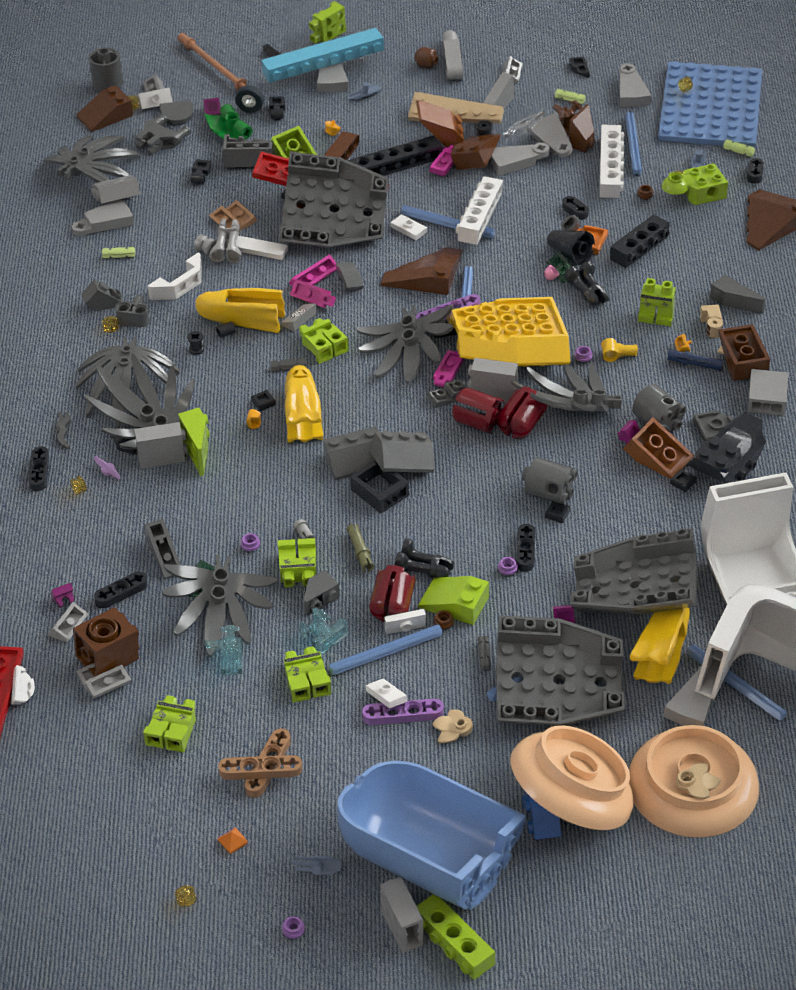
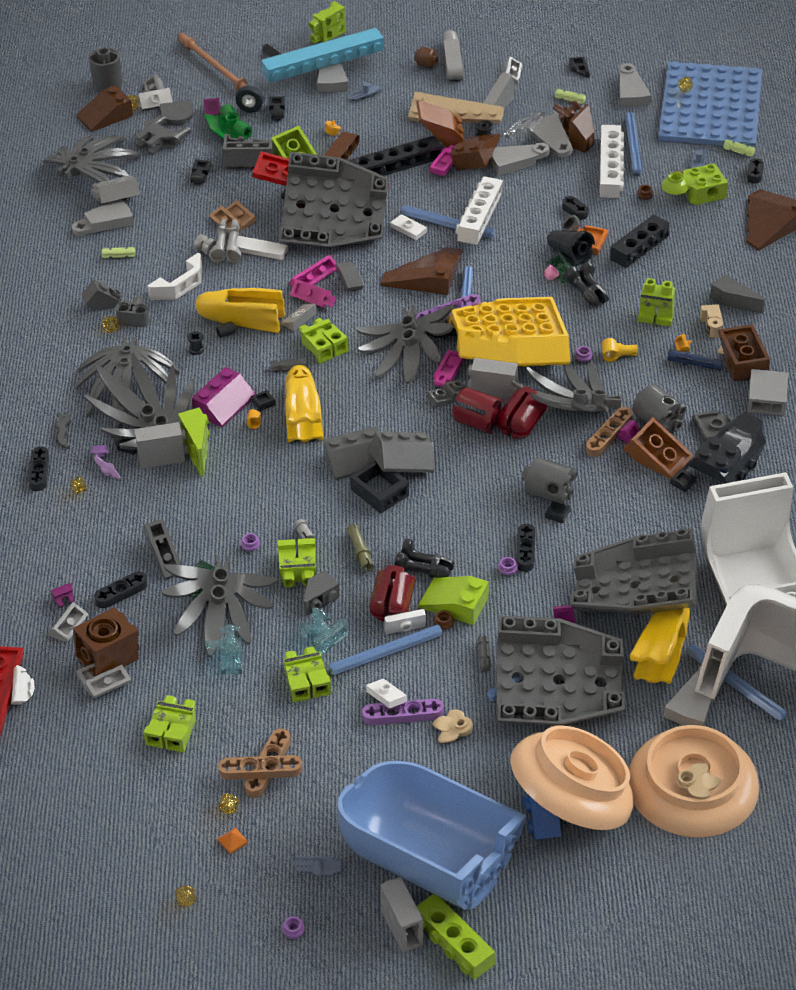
none -> medium lavender plate [90,445,109,457]
none -> slope [192,367,255,427]
none -> clear yellow bush [218,793,240,814]
none -> medium nougat beam [586,407,633,457]

